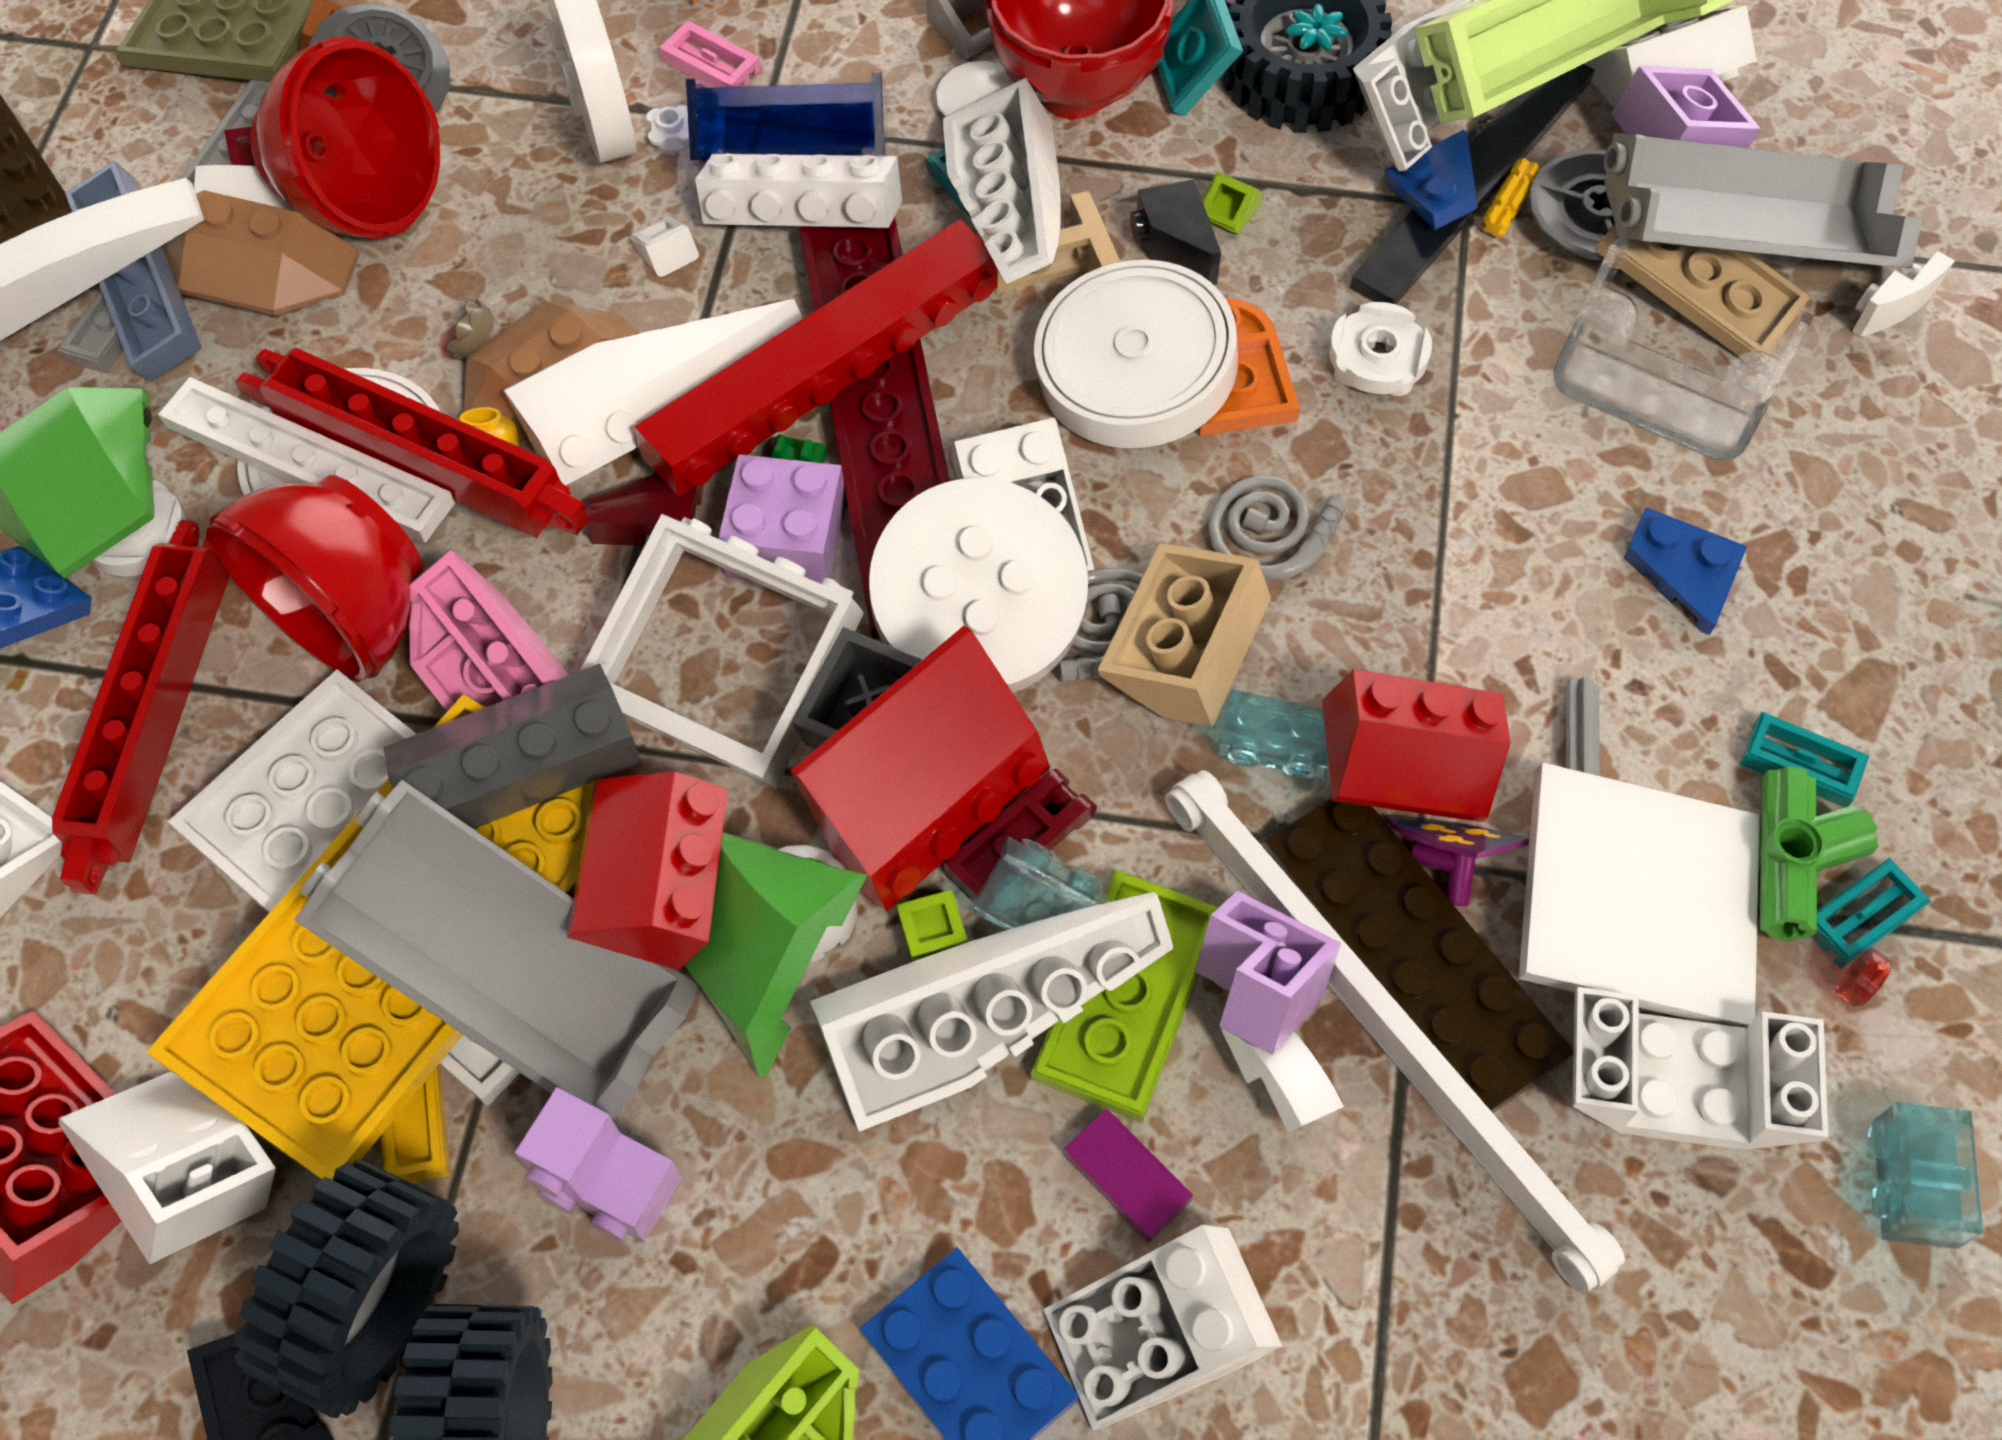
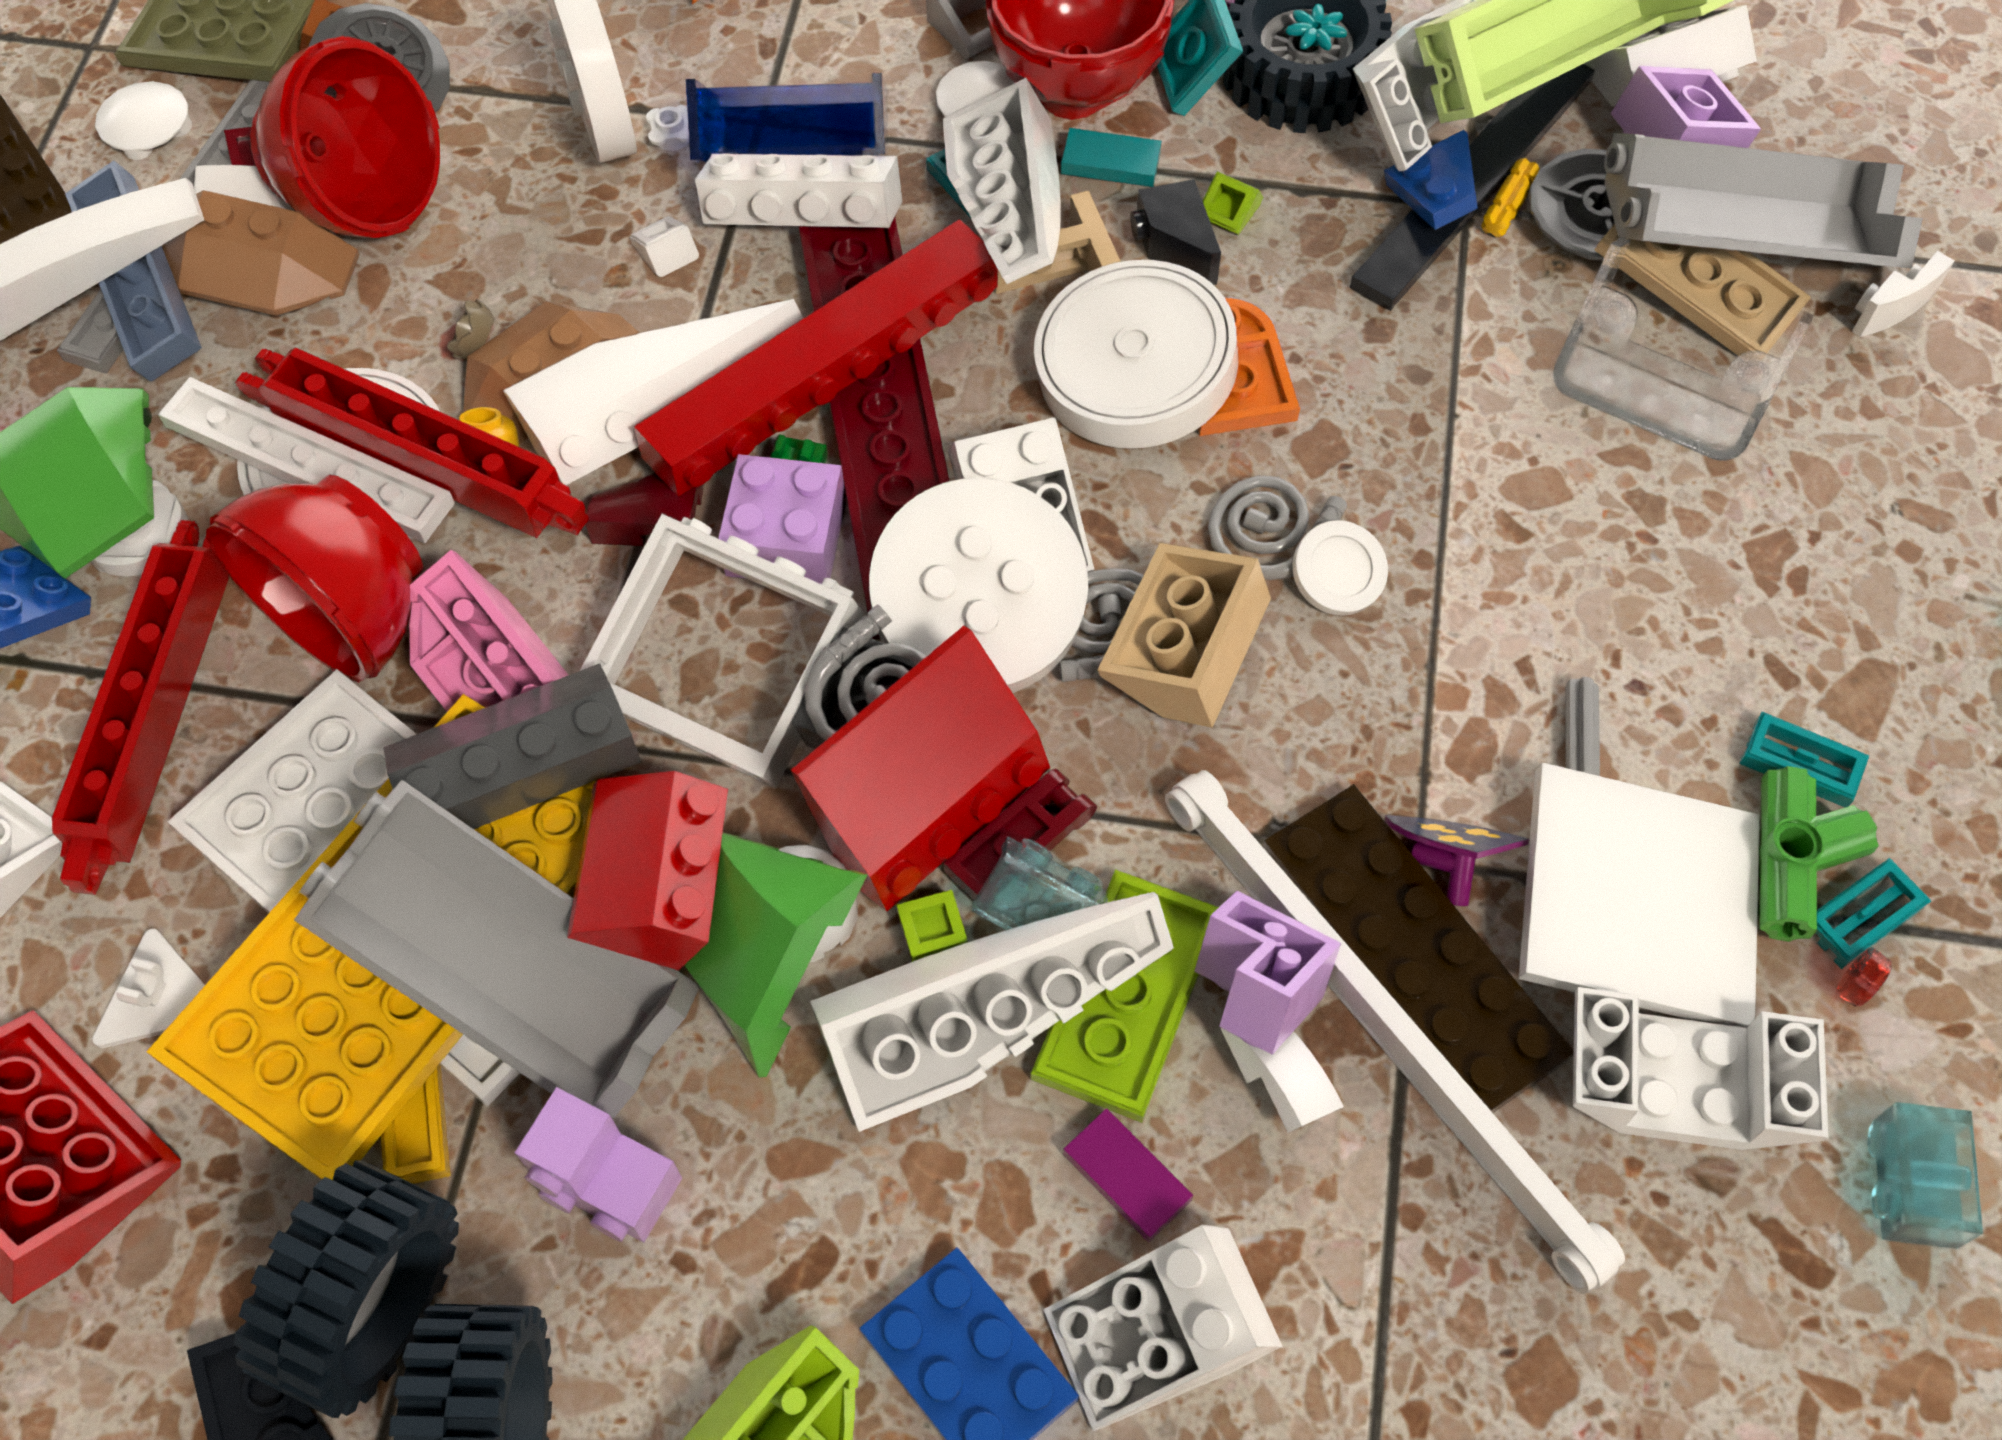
white slope [58,1072,276,1264] -> none
bright pink tile [659,20,761,98] -> none
clear light blue bracket [1216,689,1329,779] -> none
red slope [1322,669,1511,822] -> none
white plate [1329,302,1432,396] -> none
blue wing [1624,507,1747,635] -> none
none -> white piece [92,929,205,1048]
none -> white dish [95,81,192,160]
none -> light grey piece [805,604,926,741]
none -> teal tile [1061,128,1162,187]
none -> white piece [1292,520,1388,615]

